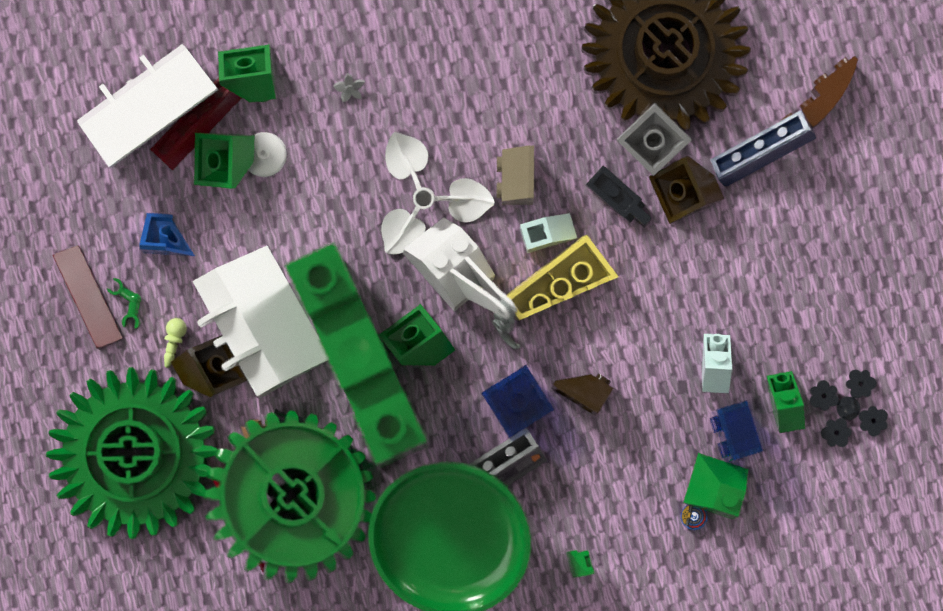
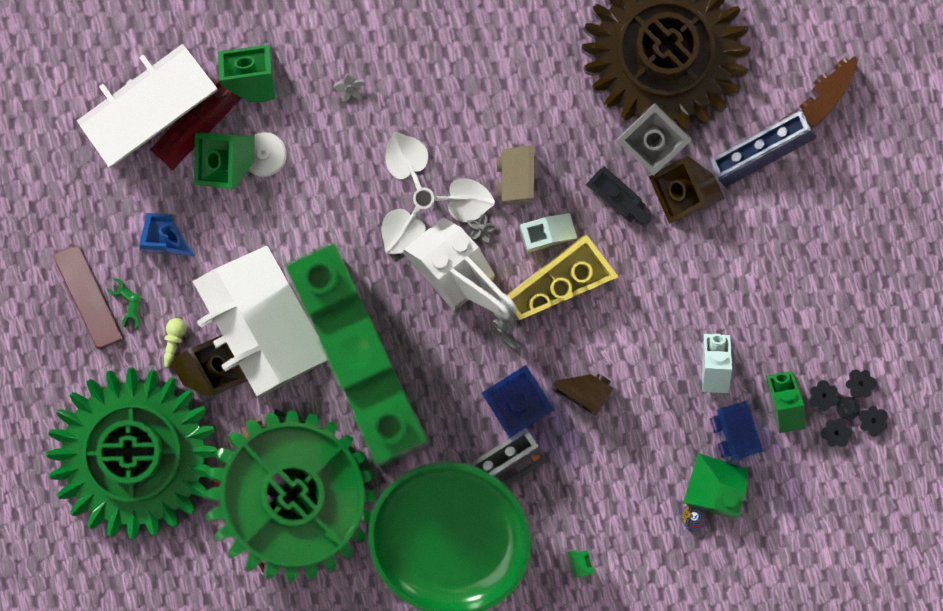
green slope [379,304,455,366] -> none
none -> light grey plant [467,213,498,244]

